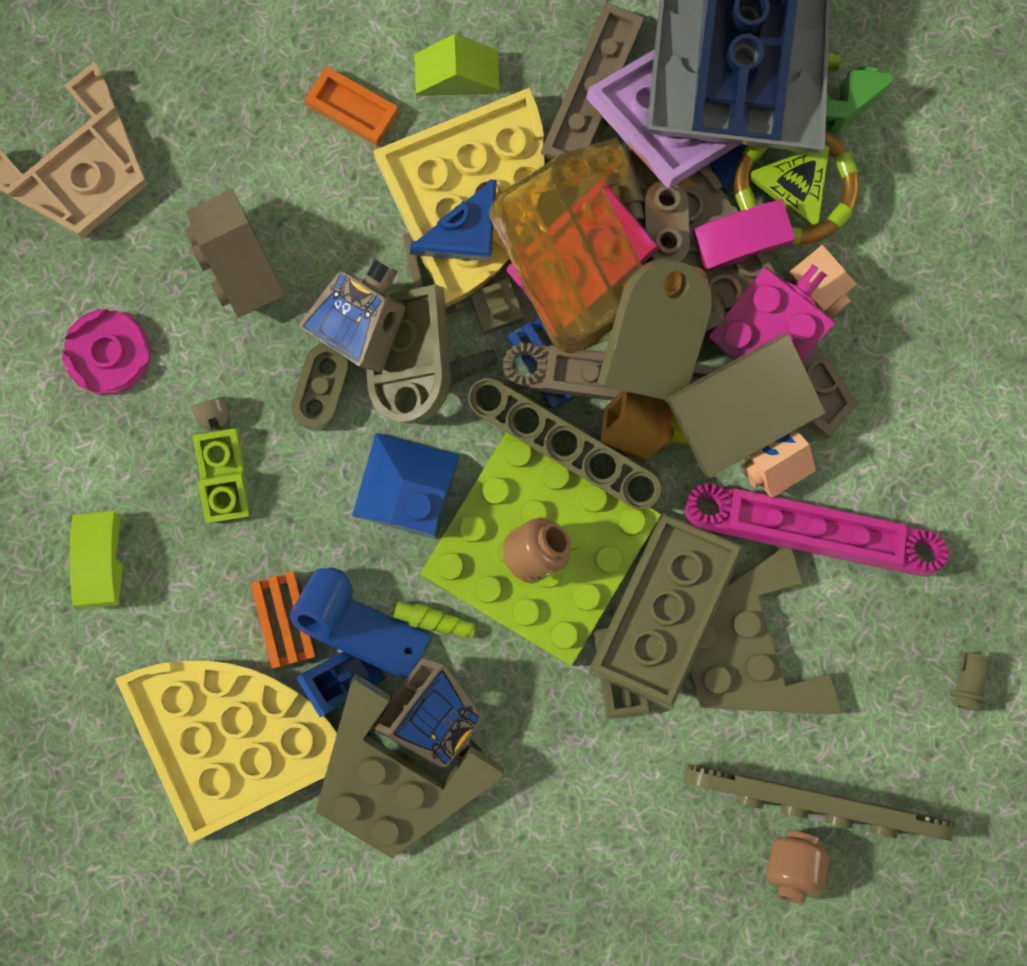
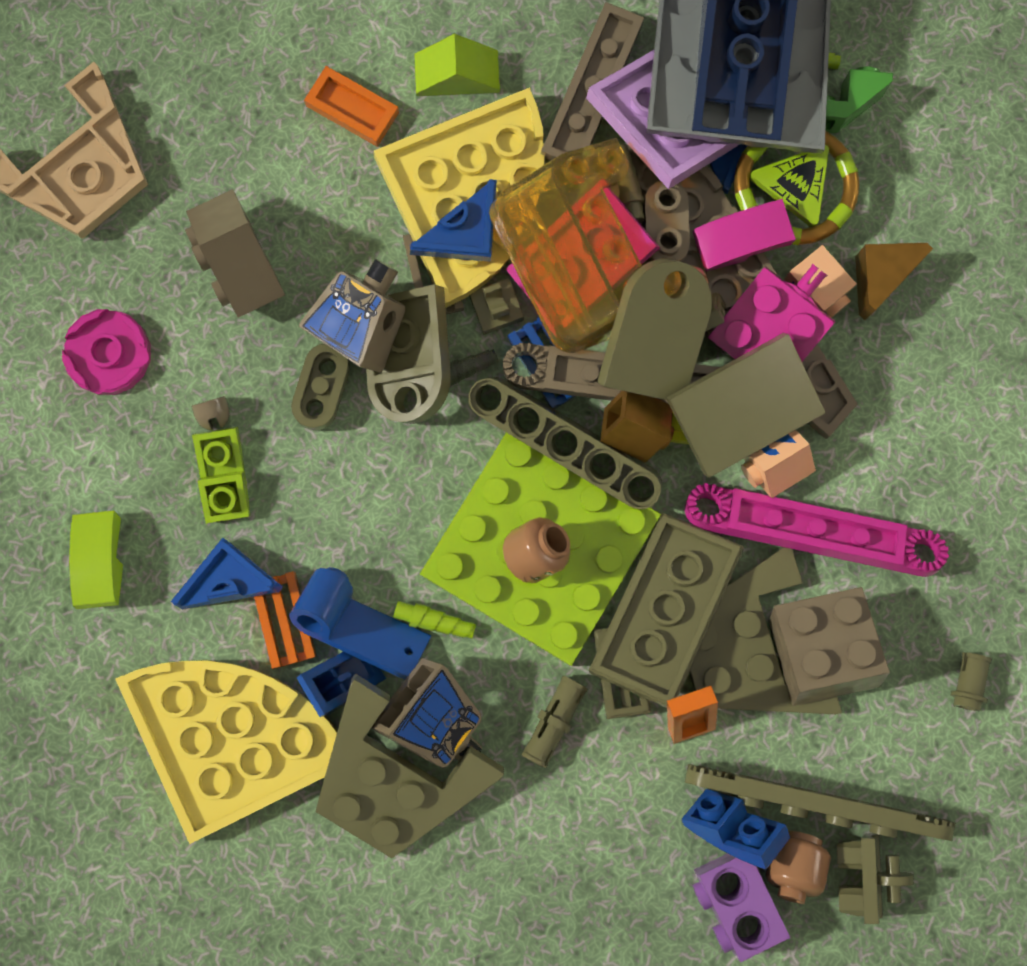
blue slope [352,433,460,539] -> none
none -> blue tile [171,538,283,609]
none -> olive pin [521,675,588,768]
none -> orange tile [667,686,718,744]
none -> blue slope [682,789,790,870]
none -> medium lavender brick [692,853,790,962]
none -> dark tan brick [768,587,890,706]
none -> olive hips [837,833,914,924]
none -> pearl gold slope [855,243,933,320]

